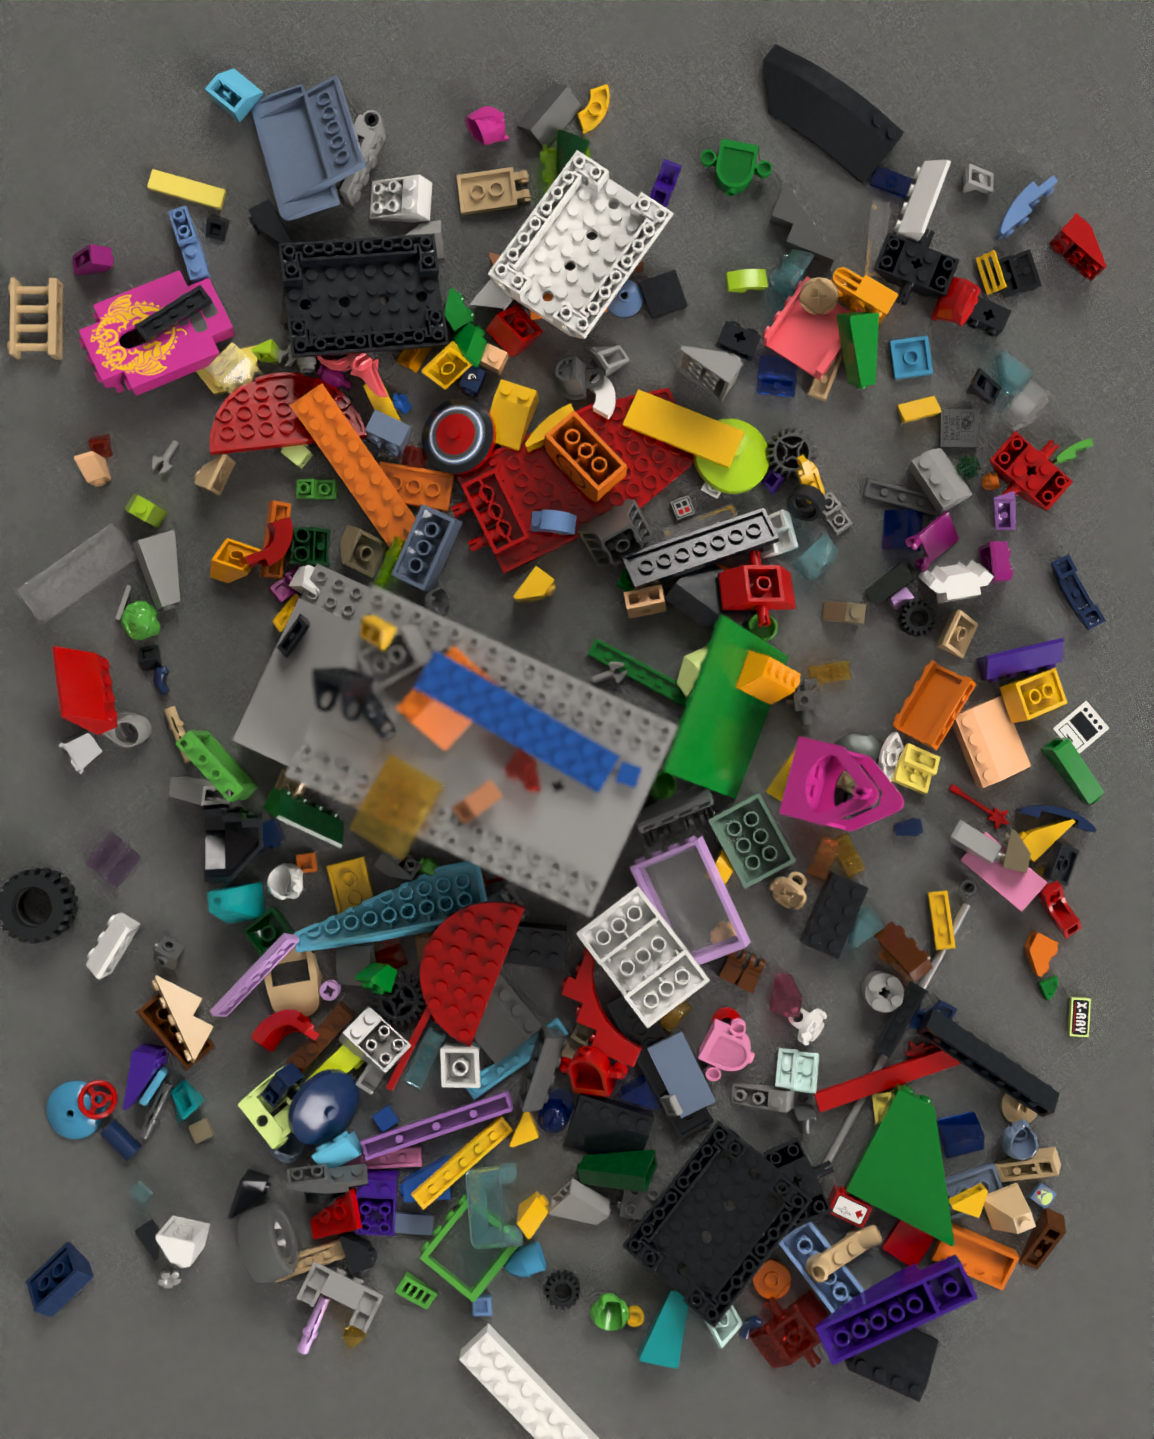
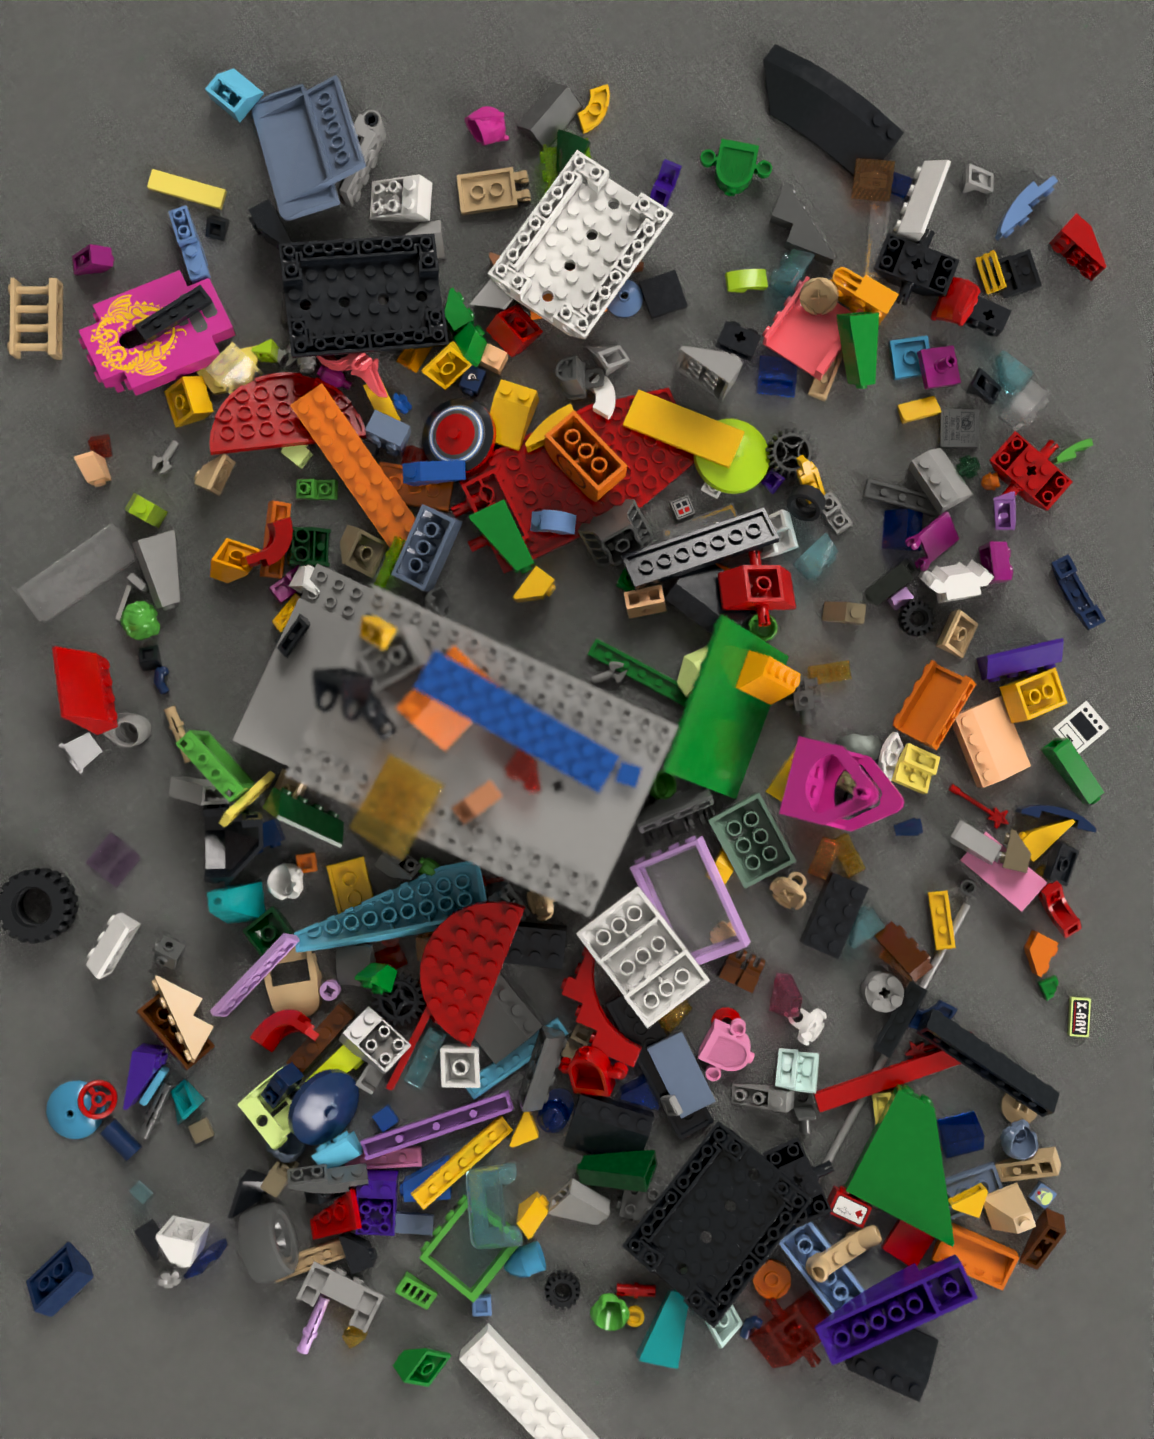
none -> light grey tile [127,573,149,593]
none -> yellow slope [164,376,214,428]
none -> clear blue slope [183,1238,228,1279]
none -> light yellow tile [219,771,275,827]
none -> dark tan panel [260,1160,300,1198]
none -> green slope [392,1348,451,1387]
none -> blue slope [402,460,466,486]
none -> green slope [469,500,534,574]
none -> tan tile [527,890,556,921]
none -> red pin [617,1282,656,1299]
none -> clear orange tile [851,158,895,202]
none -> magenta tile [917,345,961,389]

